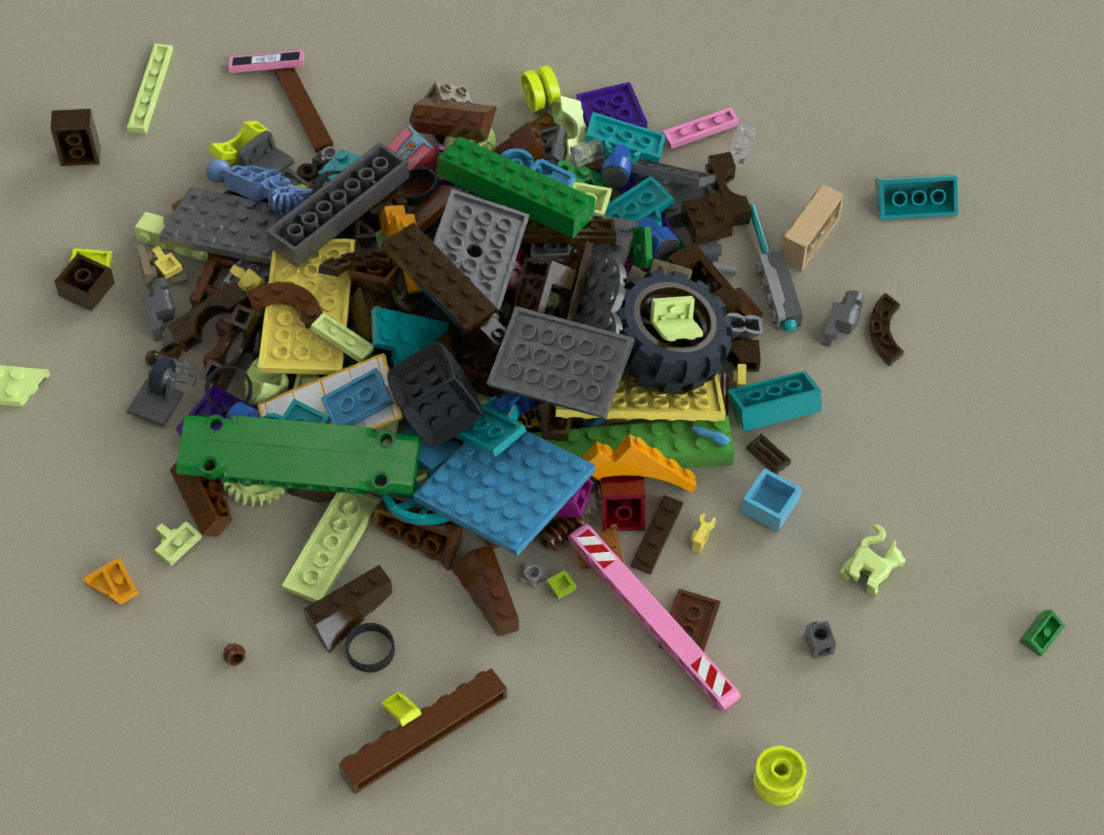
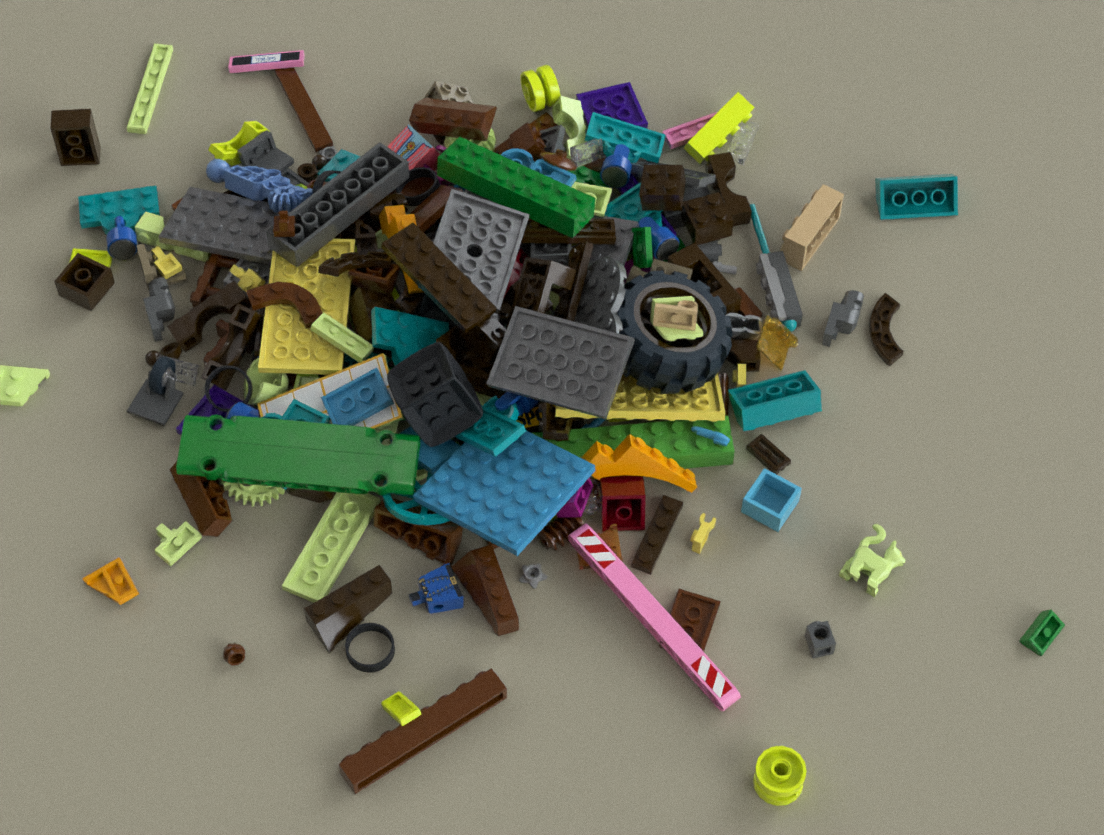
lime plate [546,570,577,600] -> none
none -> teal plate [78,185,160,260]
none -> reddish brown tile [273,211,295,237]
none -> blue torso [409,563,464,614]
none -> reddish brown dish [540,149,577,171]
none -> dark brown brick [639,165,686,211]
none -> tan plate [653,300,698,331]
none -> neon yellow brick [683,92,755,164]
none -> clear yellow hinge [757,315,799,371]

